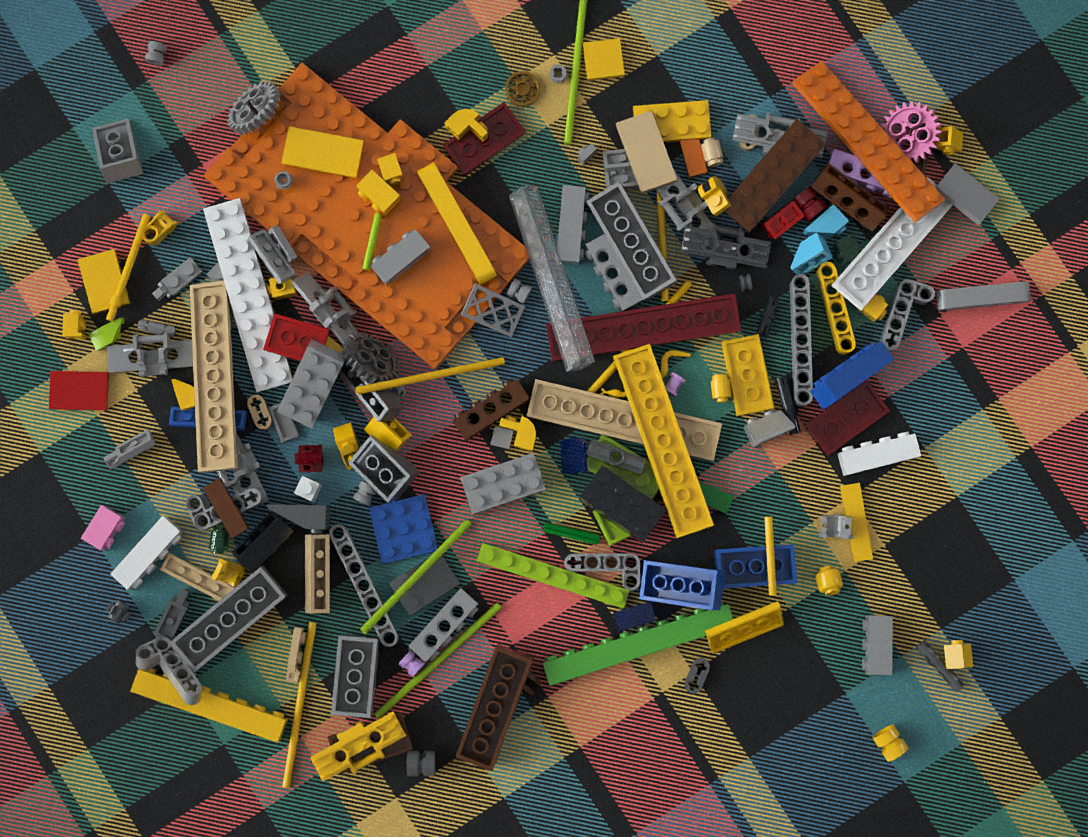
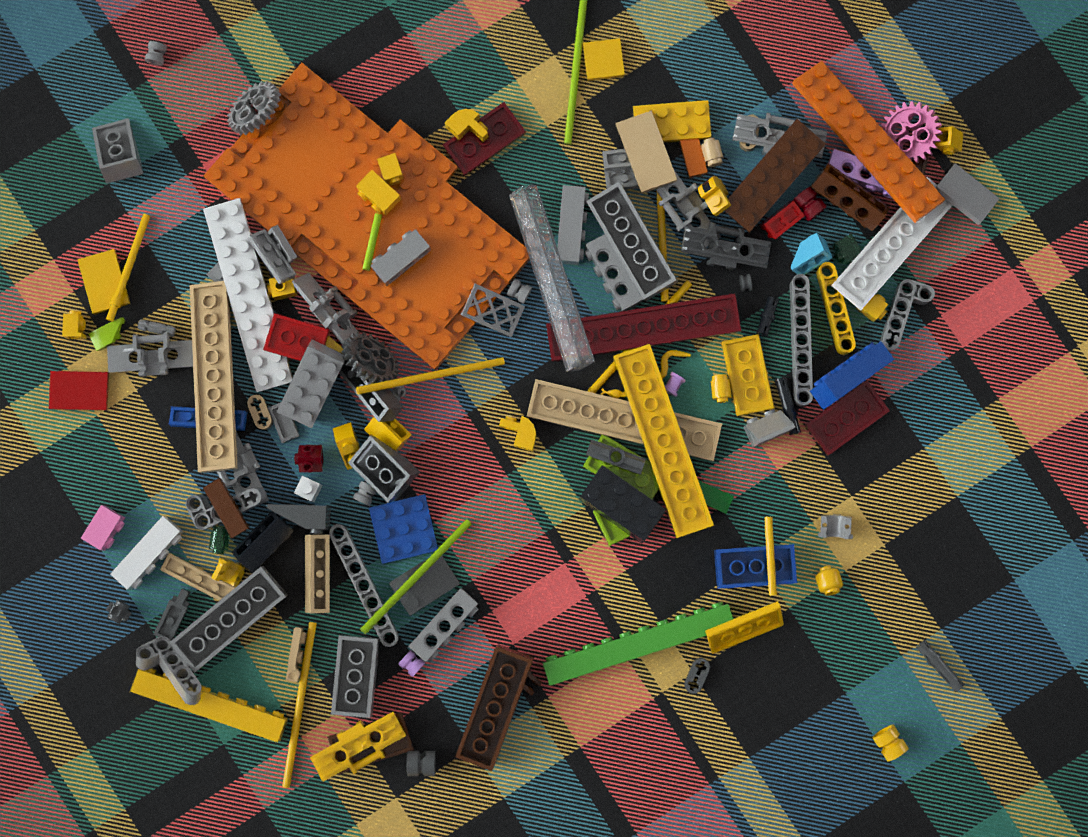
light grey hinge [103,429,156,469] -> none
yellow piece [141,210,178,246] -> none
light grey hinge [152,257,203,301] -> none
yellow slope [172,379,195,412] -> none
light grey plate [274,171,293,190] -> none
yellow tile [281,126,364,179] -> none
lime piece [374,603,502,719] -> none
yellow beam [417,162,497,285] -> none
reddish brown brick [453,379,530,441] -> none
light grey brick [460,453,546,515] -> none
lime plate [477,543,630,609] -> none
light grey tile [490,426,514,450] -> none
pearl gold wheel [505,71,540,106] -> none
green axle [543,522,600,545] -> none
light grey bush [550,65,567,84] -> none
clear blue piece [560,437,588,475] -> none
light grey beam [564,554,640,591] -> none
light grey plate [578,143,597,166] -> none
clear blue brick [612,602,656,631] -> none
blue brick [639,560,725,610] -> none
medium azure slope [803,204,849,237] -> none
white brick [838,432,921,476] -> none
yellow tile [840,483,873,562] -> none
light grey brick [862,615,893,675] -> none
light grey beam [936,281,1031,311] -> none
yellow brick [944,640,973,669] -> none

